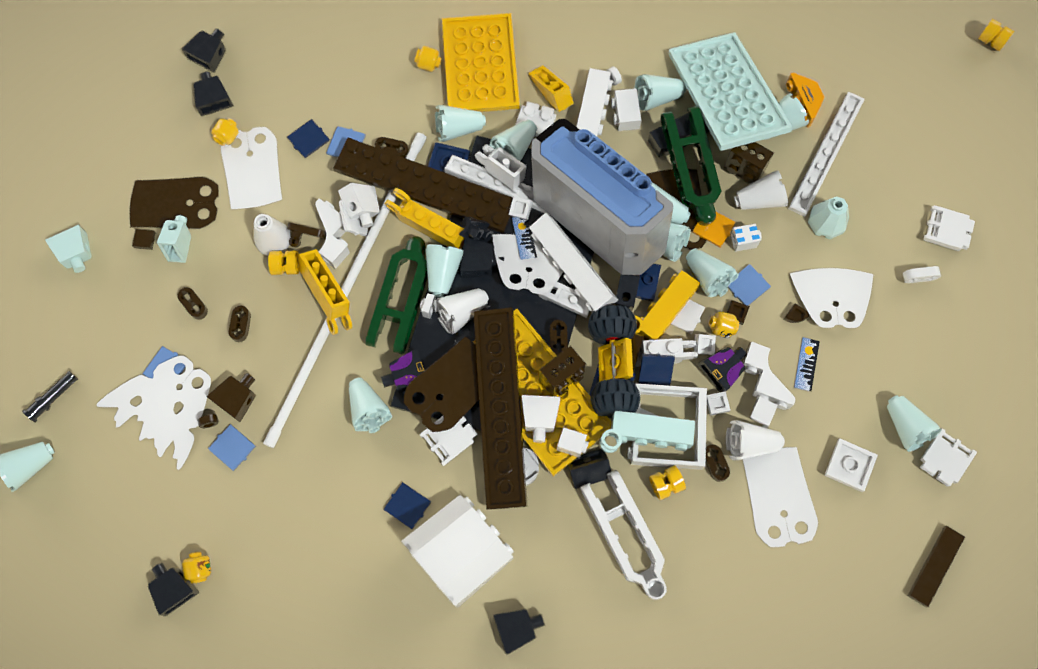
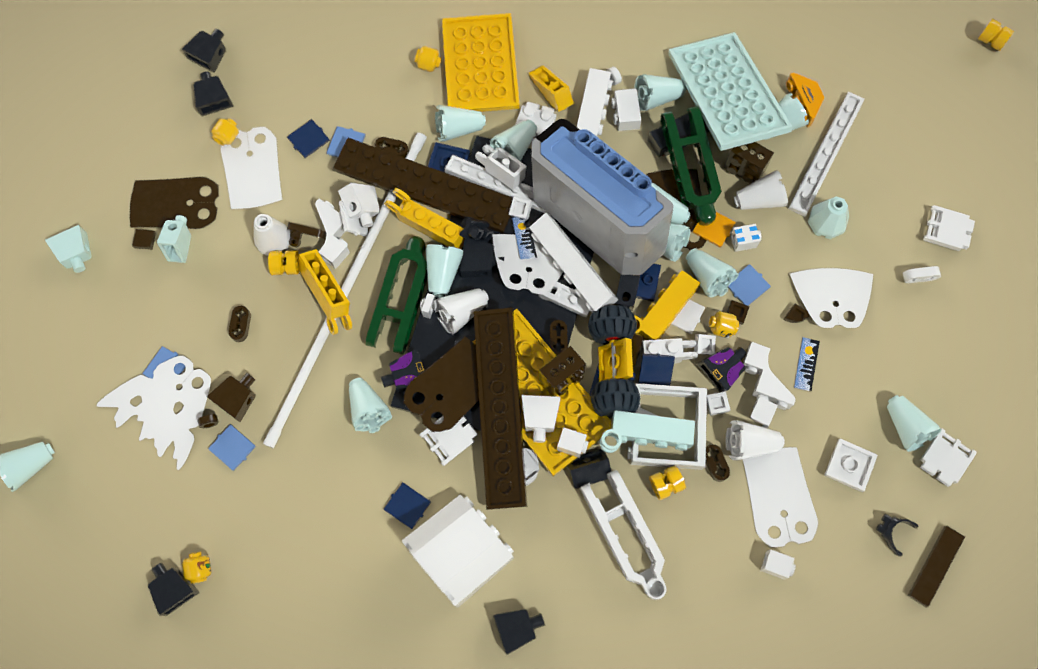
black pin [22,371,78,423] -> none
dark brown beam [178,287,208,320] -> none
none -> white brick [760,549,795,579]
none -> black helmet [876,513,918,557]

